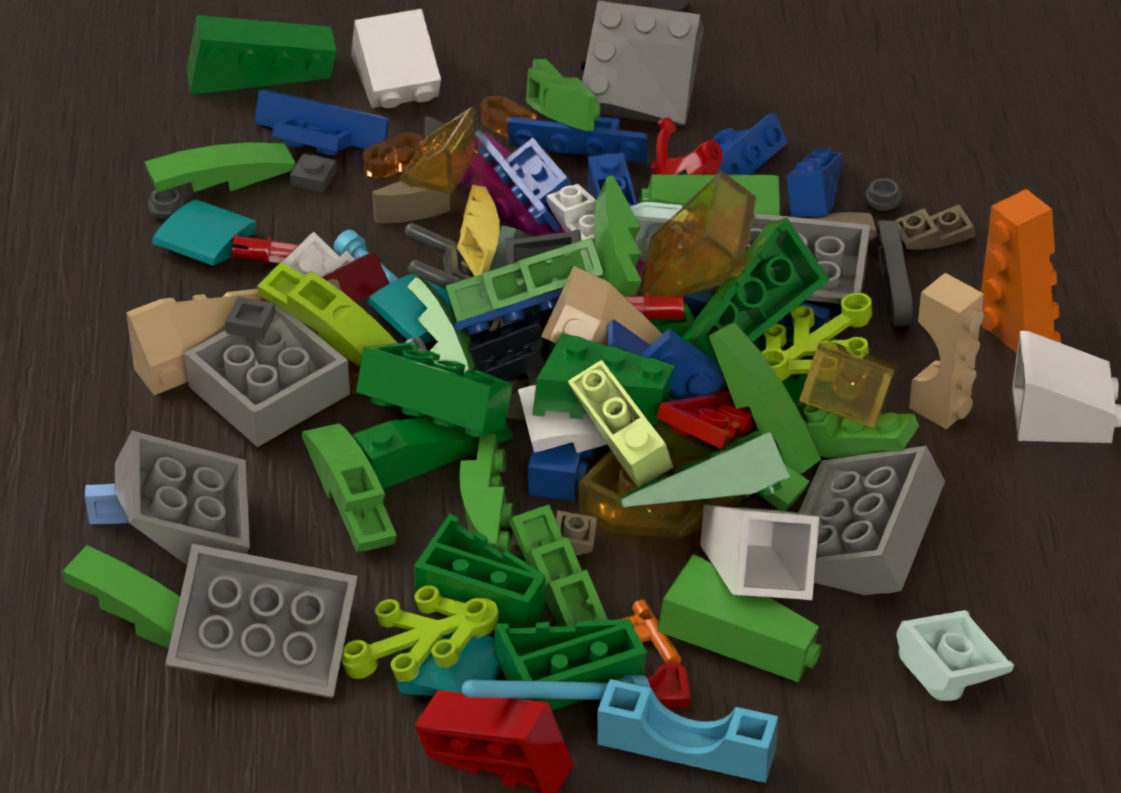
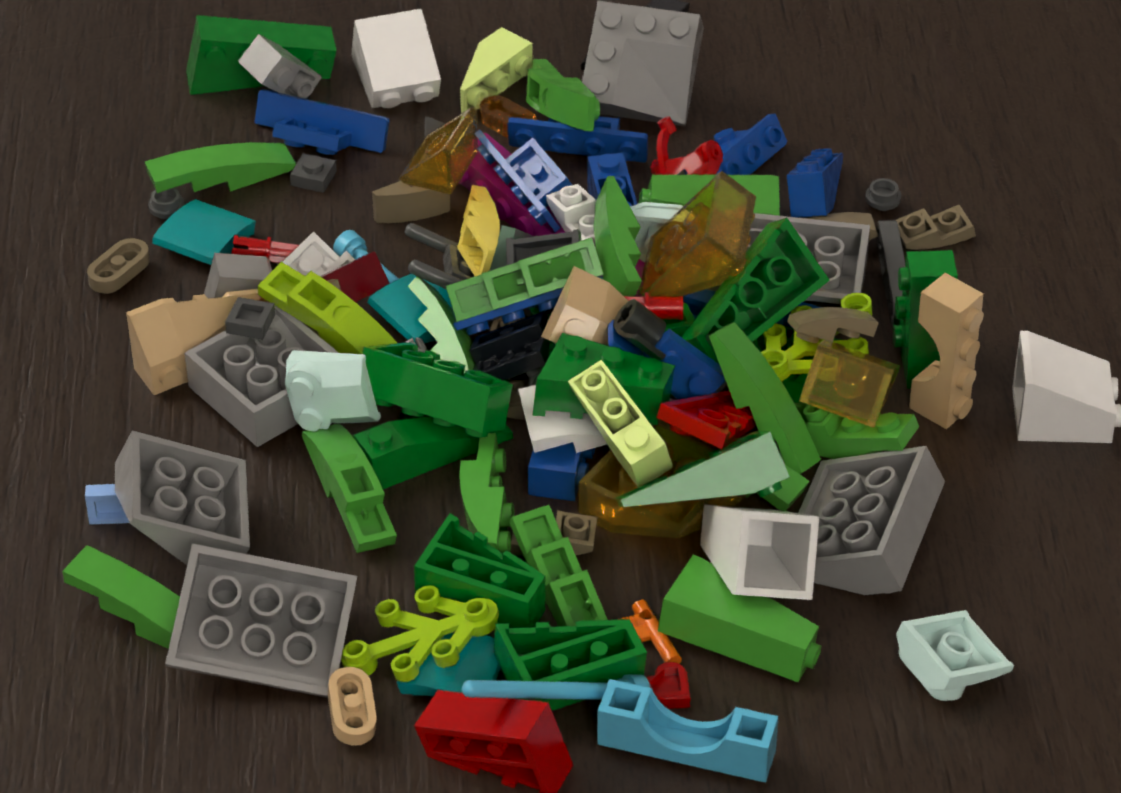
clear orange beam [363,132,425,178] -> none
orange wedge [981,189,1061,354] -> none
none -> dark tan plate [87,238,150,294]
none -> light grey slope [204,253,272,298]
none -> light grey slope [238,34,322,99]
none -> light aqua slope [285,350,381,432]
none -> tan plate [328,667,377,745]
none -> yellowish green slope [460,27,533,118]
none -> pearl dark grey panel [613,299,666,360]
none -> dark tan slope [787,307,879,343]
none -> green wedge [893,250,958,389]

